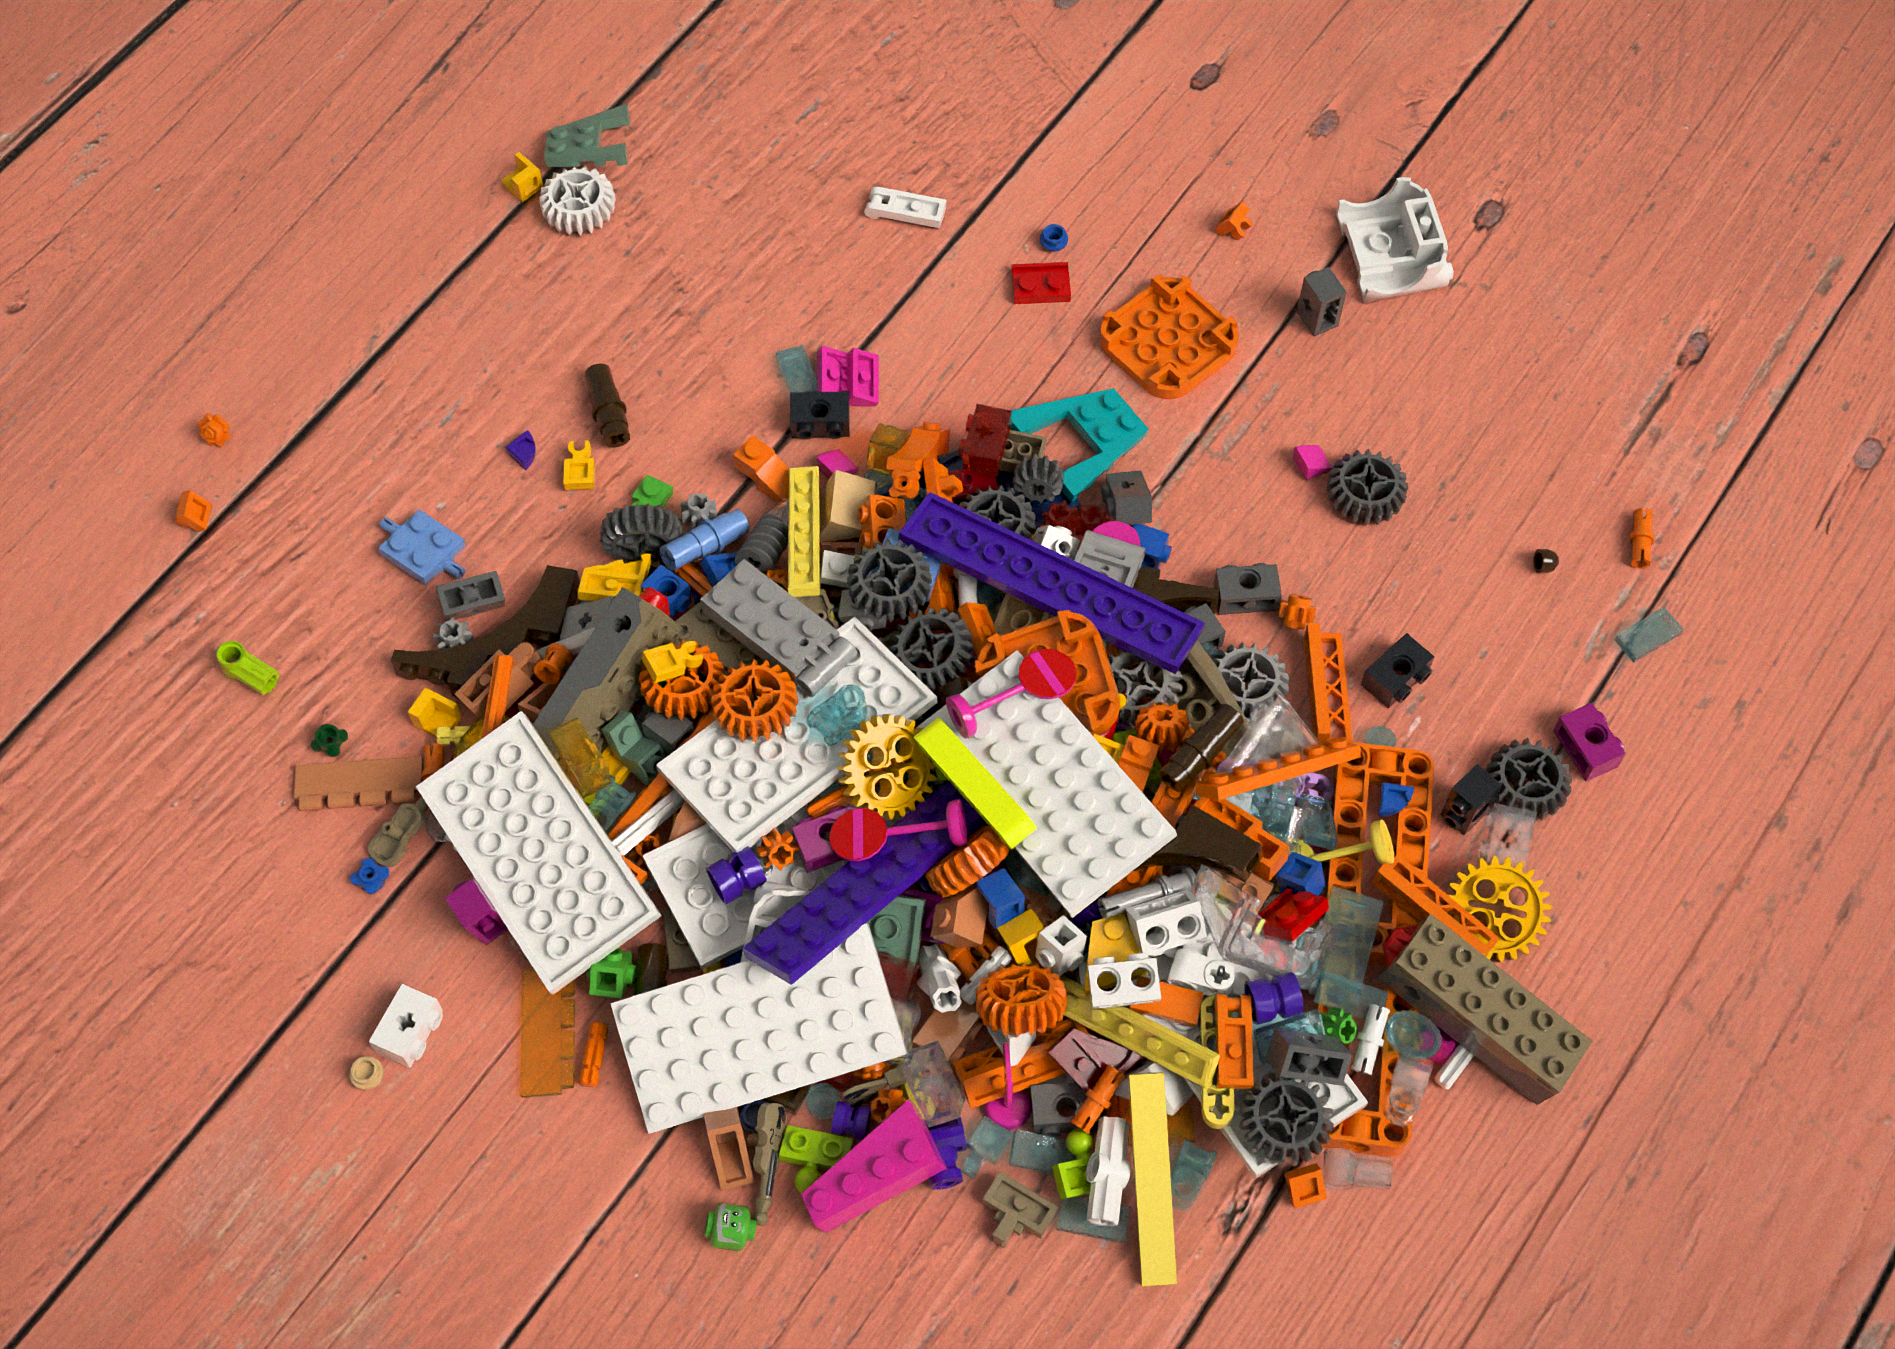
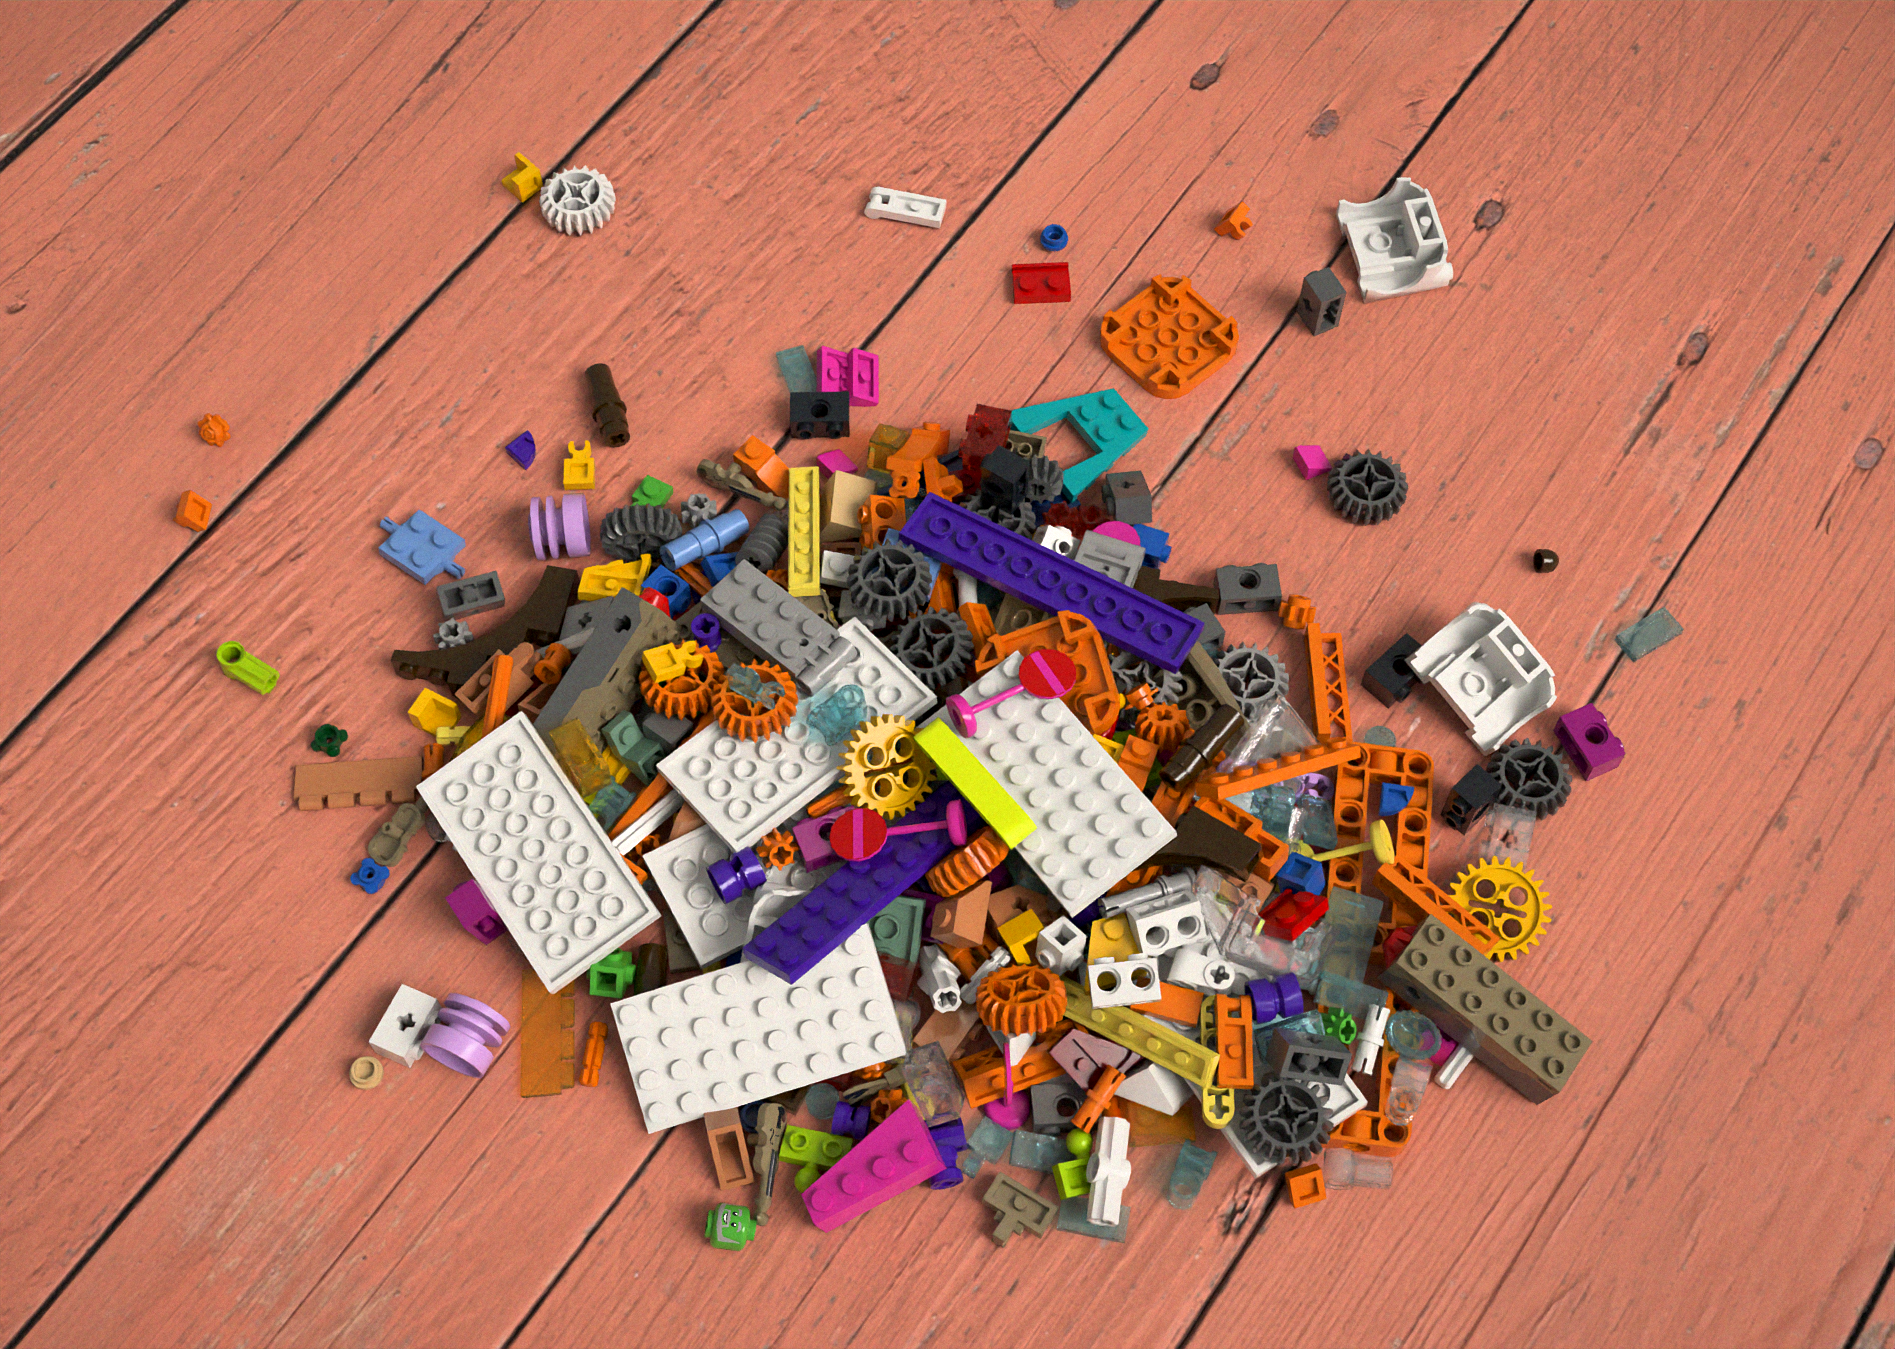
sand green wing [544,104,630,167] -> none
blue panel [977,868,1025,929] -> none
light yellow tile [1128,1072,1177,1286] -> none
orange pin [1630,508,1654,569] -> none
none -> lavender wheel [420,993,511,1078]
none -> lavender wheel [528,493,591,561]
none -> dark purple bush [691,613,722,653]
none -> dark tan piece [697,459,787,511]
none -> clear light blue plate [726,663,785,709]
none -> black brick [979,445,1030,516]
none -> orange plate [1124,682,1159,710]
none -> white piece [1405,602,1557,757]

